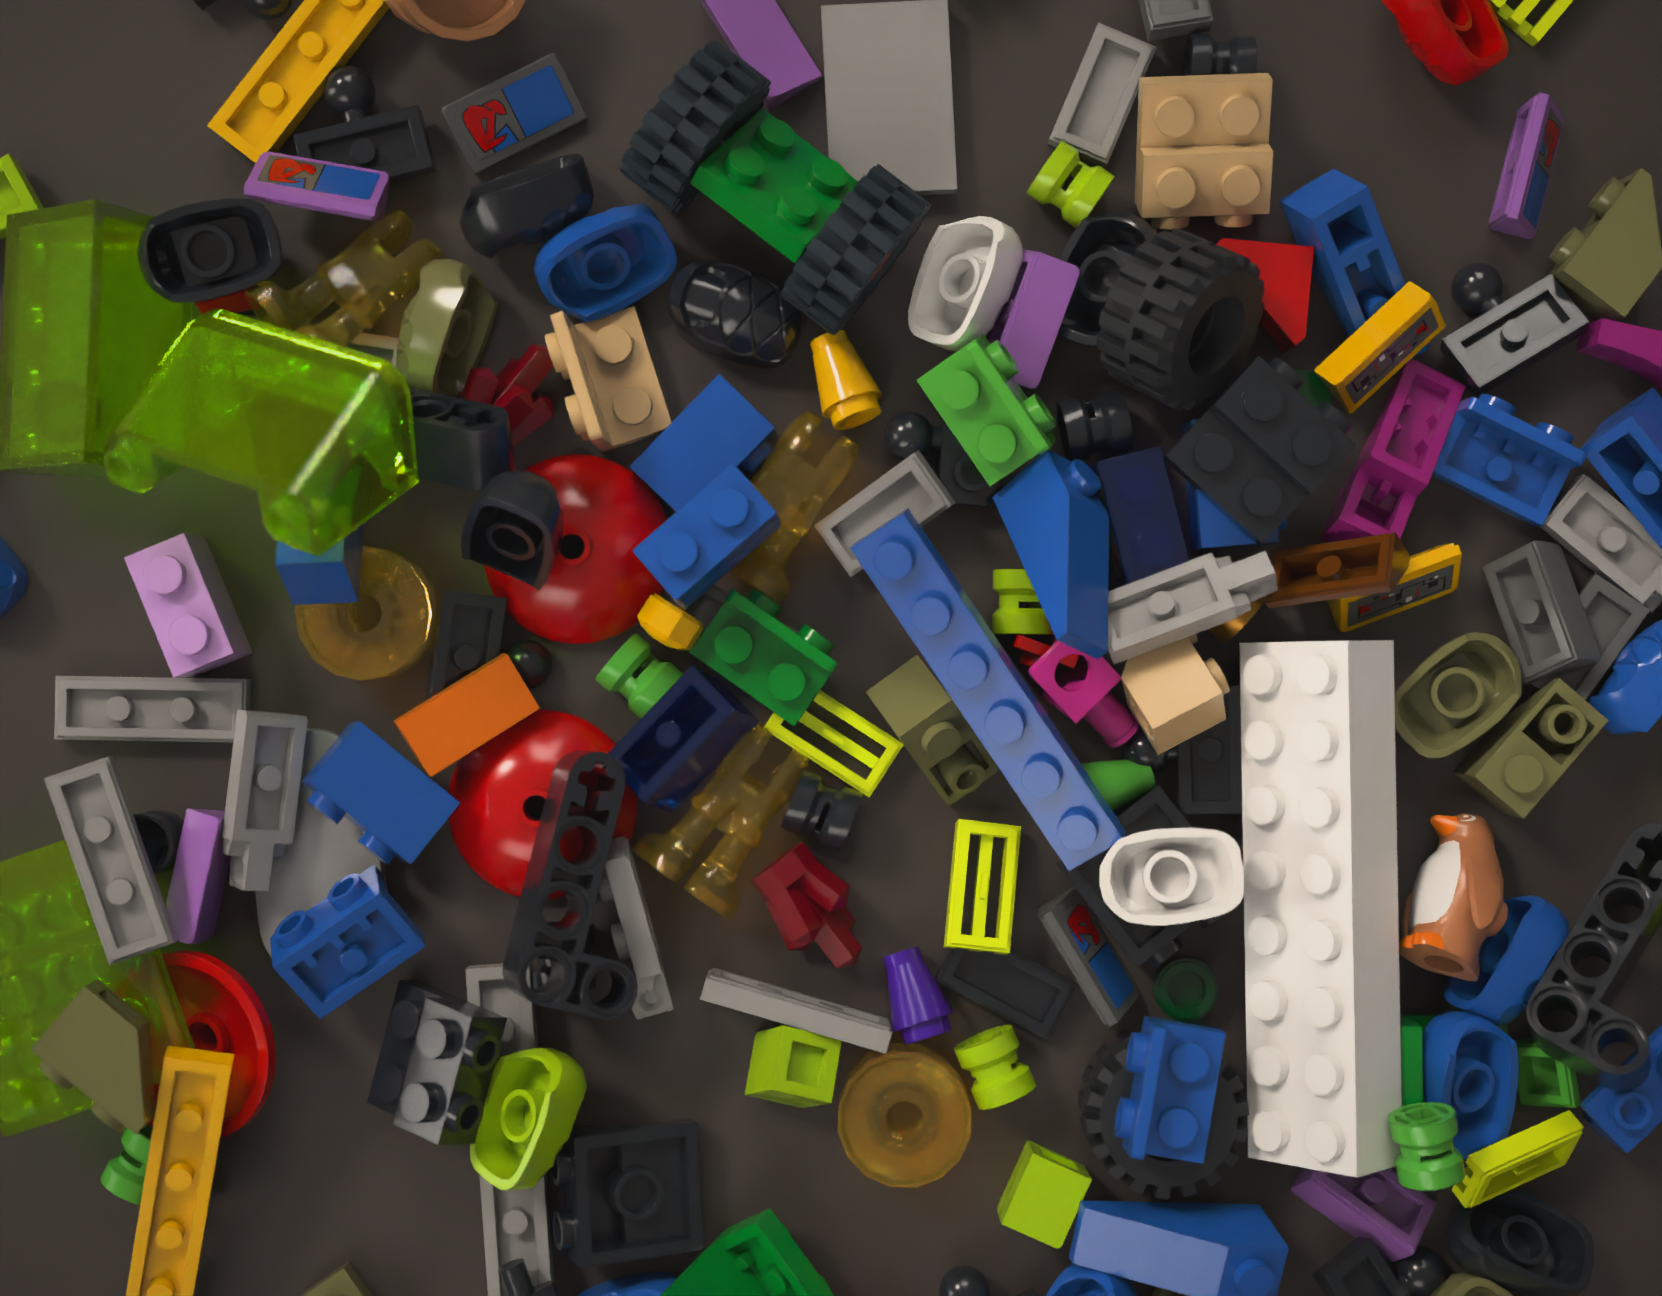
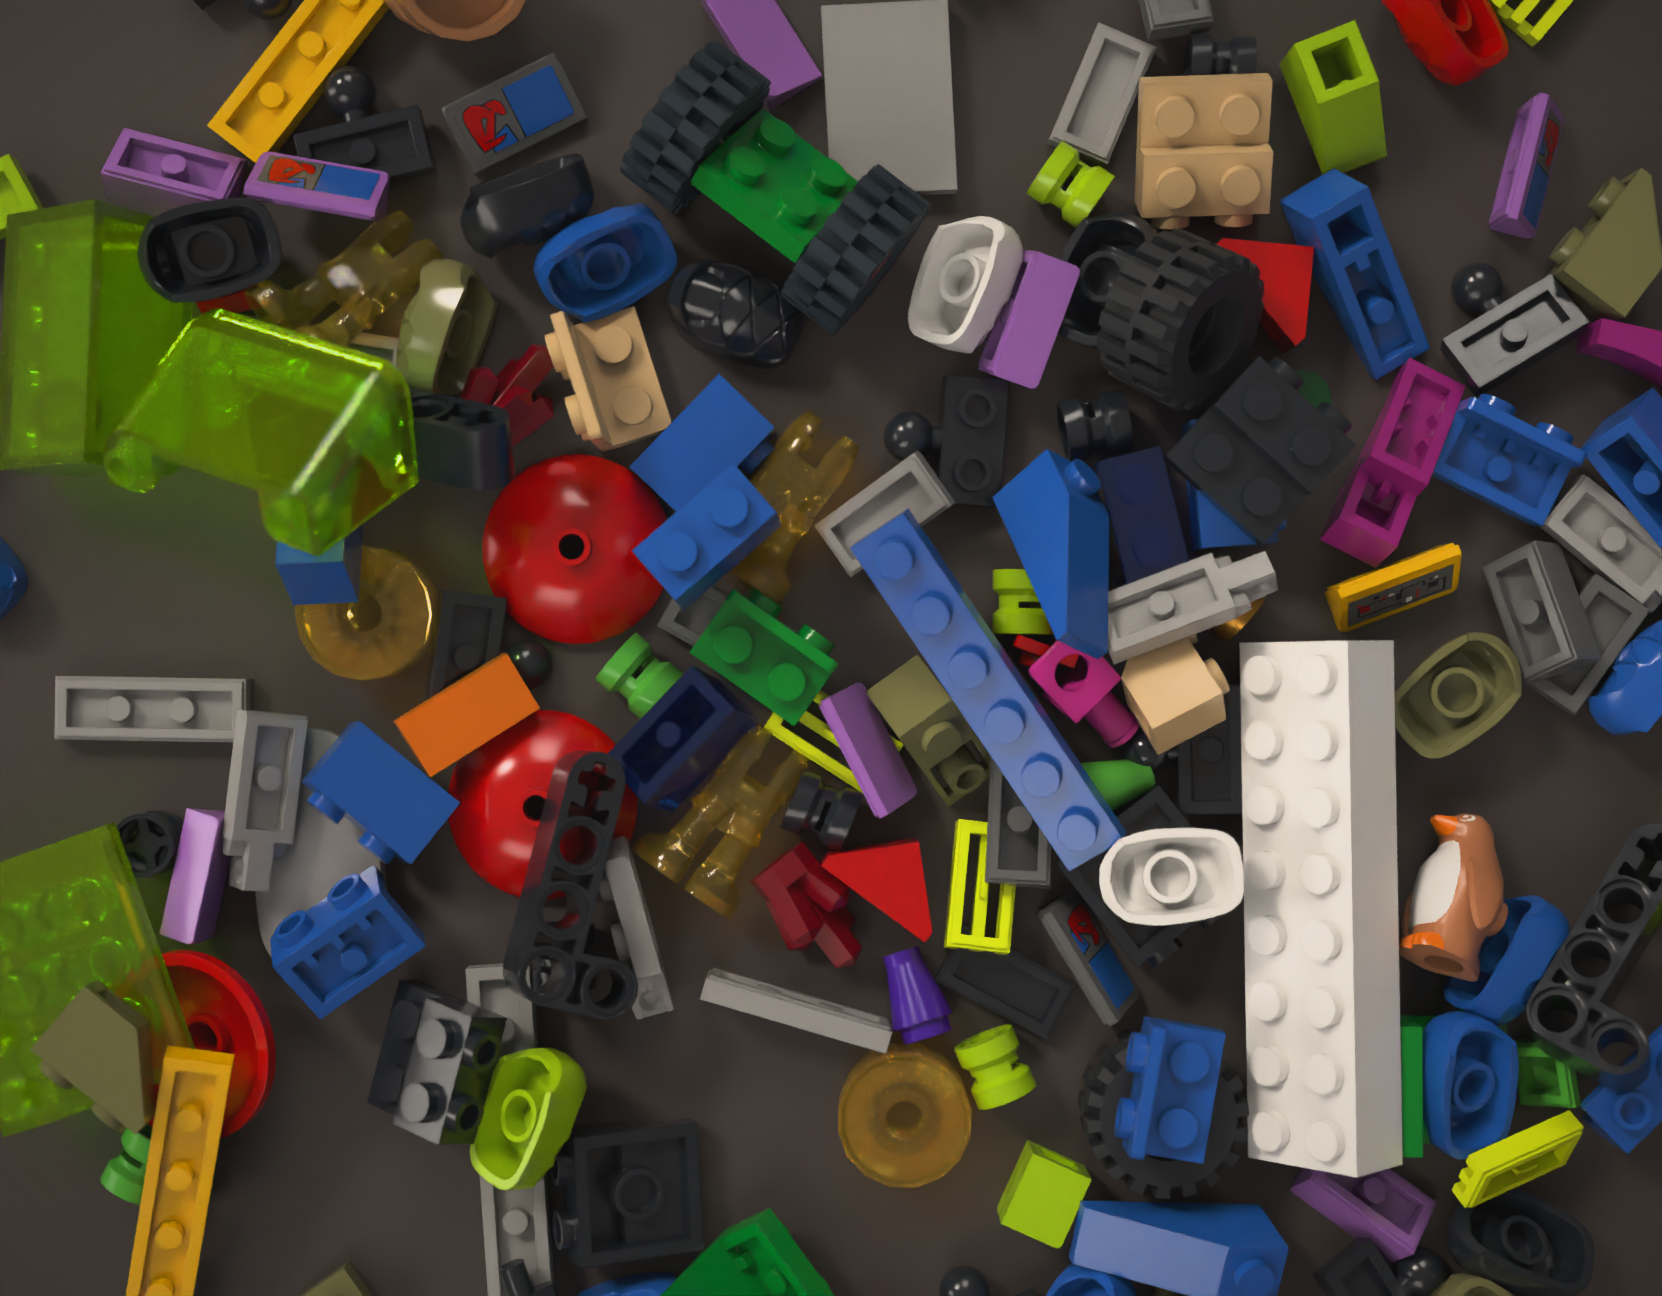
light grey tile [44,756,177,965] -> none
lavender brick [124,533,253,678] -> none
black piece [461,469,563,591] -> none
yellow tile [637,593,704,650] -> none
lime panel [745,1025,842,1108] -> none
yellow cone [810,330,882,430] -> none
bright green bracket [916,333,1057,486] -> none
dark green tile [1152,955,1218,1022] -> none
reddish brown slope [1265,532,1410,608] -> none
yellow slope [1313,281,1446,414] -> none
bright green wheel [1388,1102,1466,1191] -> none
olive slope [1453,678,1609,819] -> none
none -> medium lavender slope [100,128,247,217]
none -> medium lavender slope [819,682,917,818]
none -> red slope [821,837,933,942]
none -> dark grey slope [985,757,1053,889]
none -> lime slope [1279,20,1387,174]

